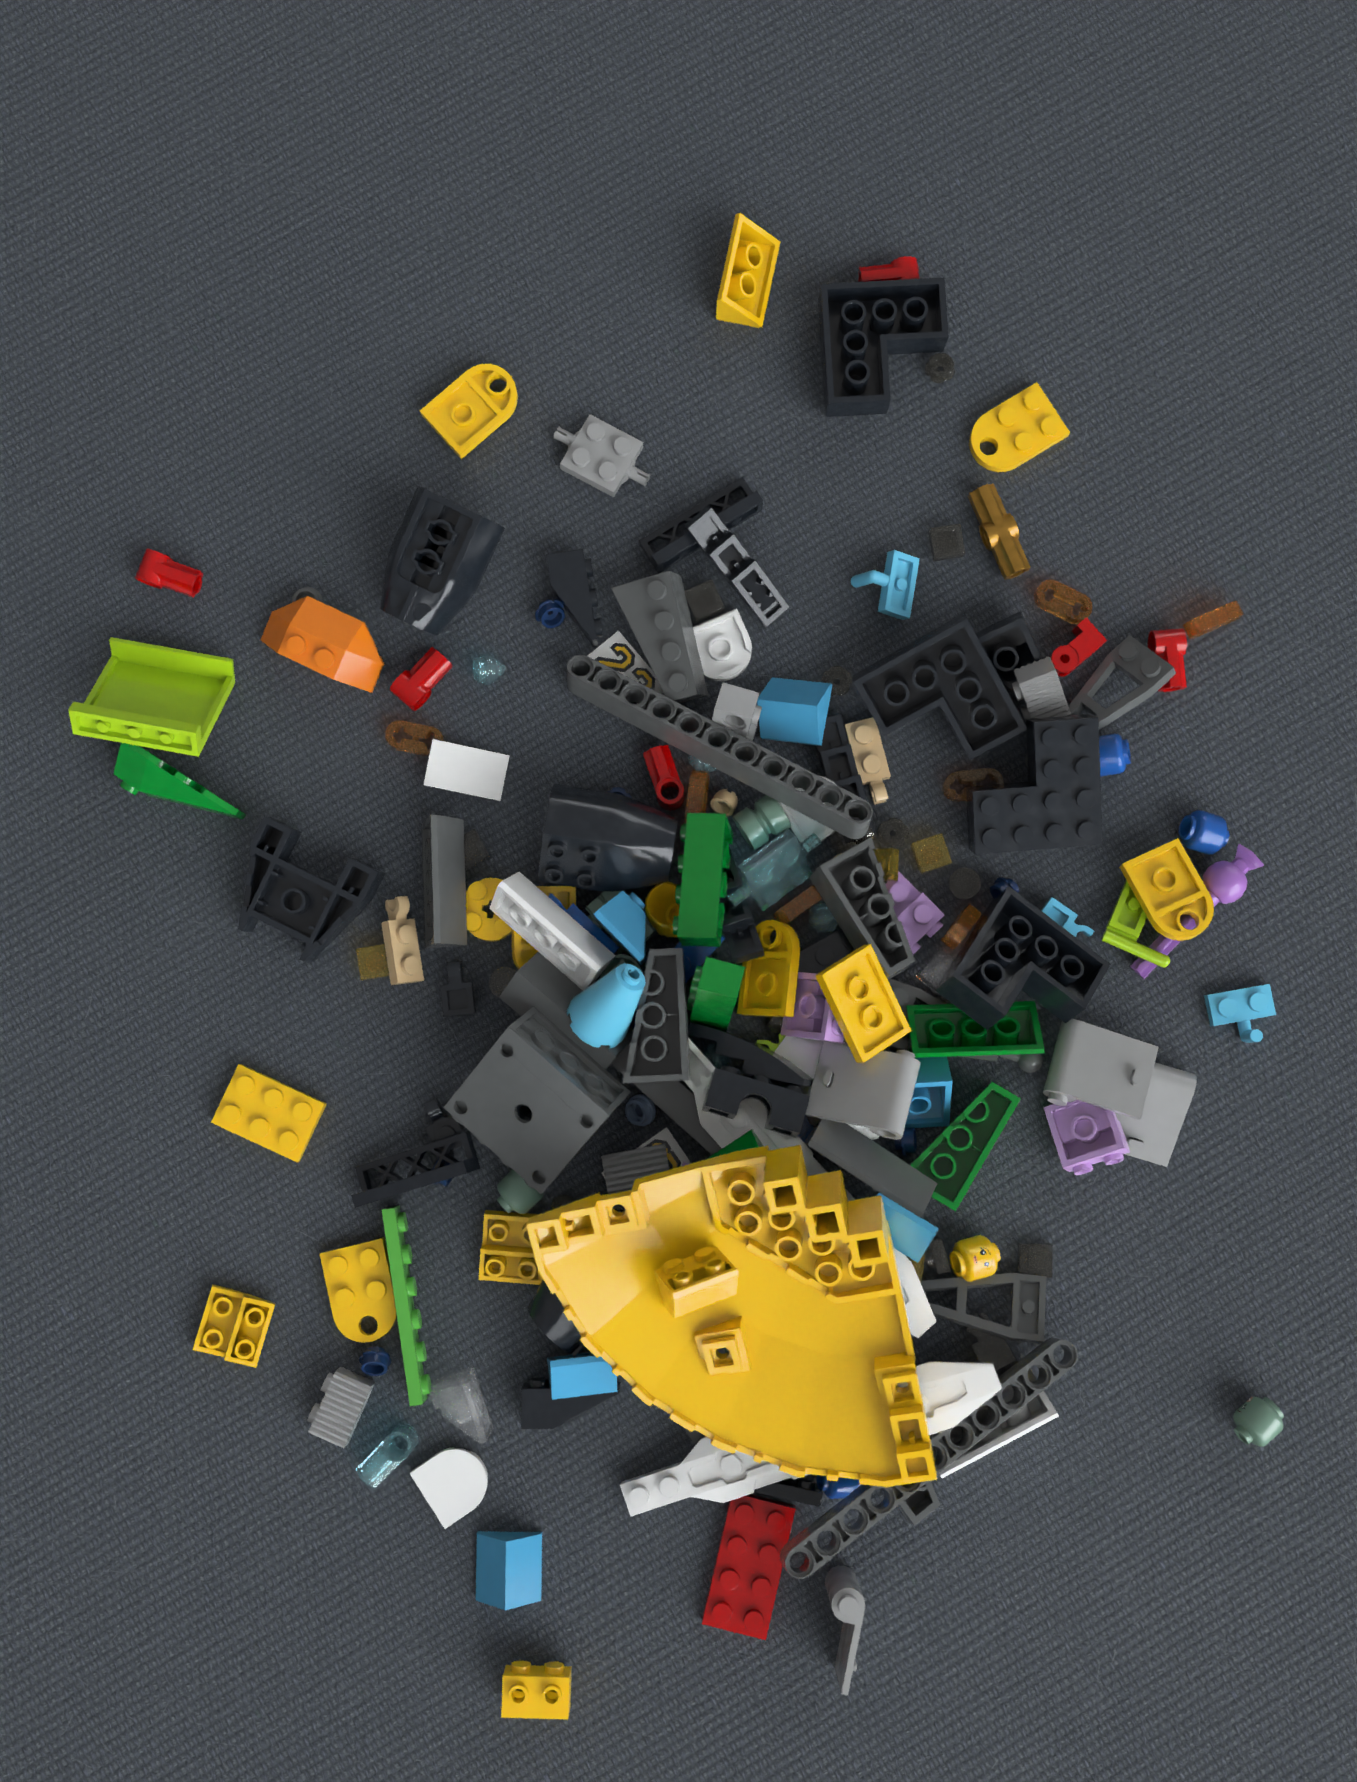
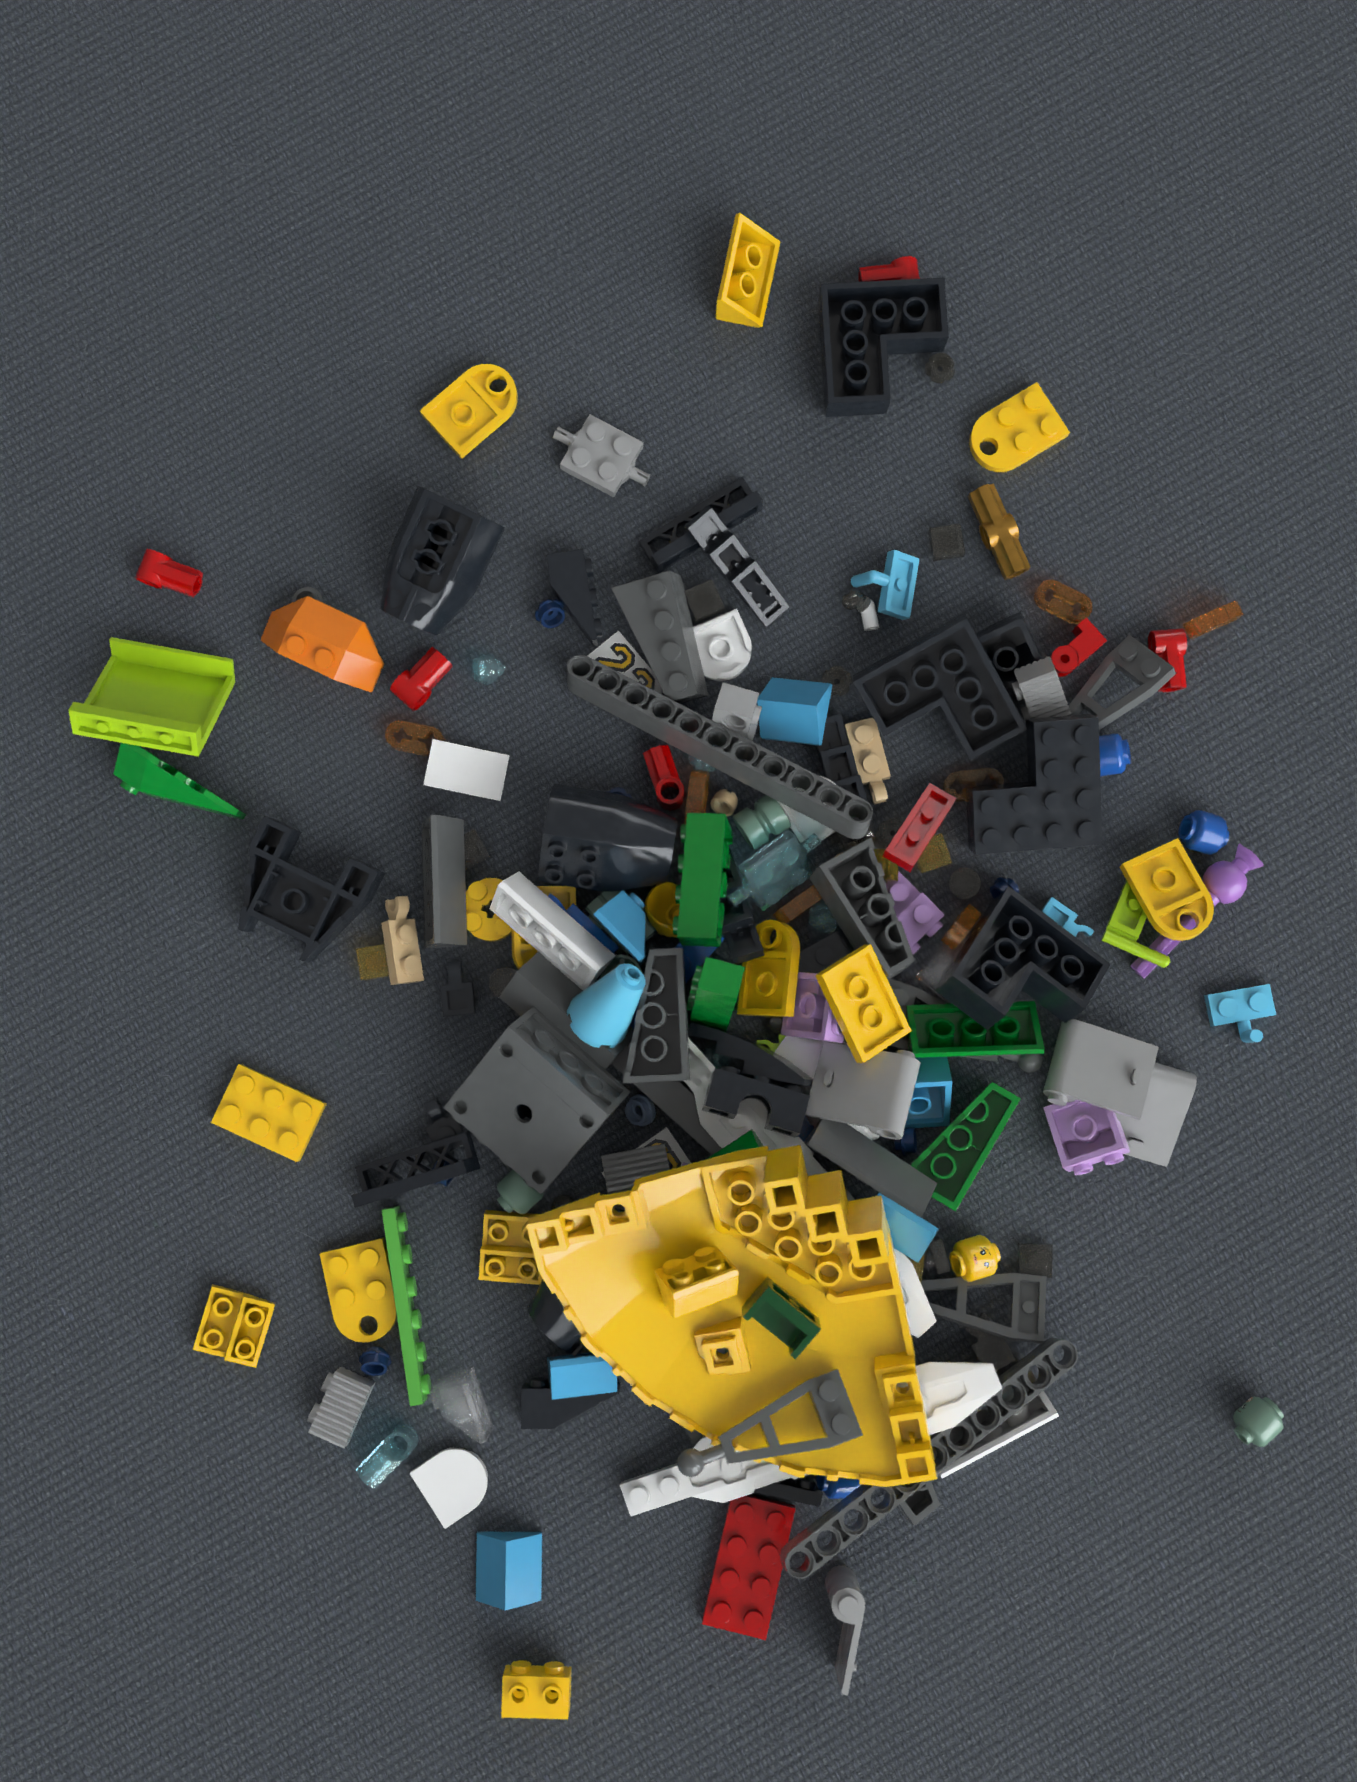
none -> dark grey plate [677,1369,863,1477]
none -> dark green panel [742,1277,821,1359]
none -> arm [842,590,879,631]
none -> red plate [883,783,957,872]

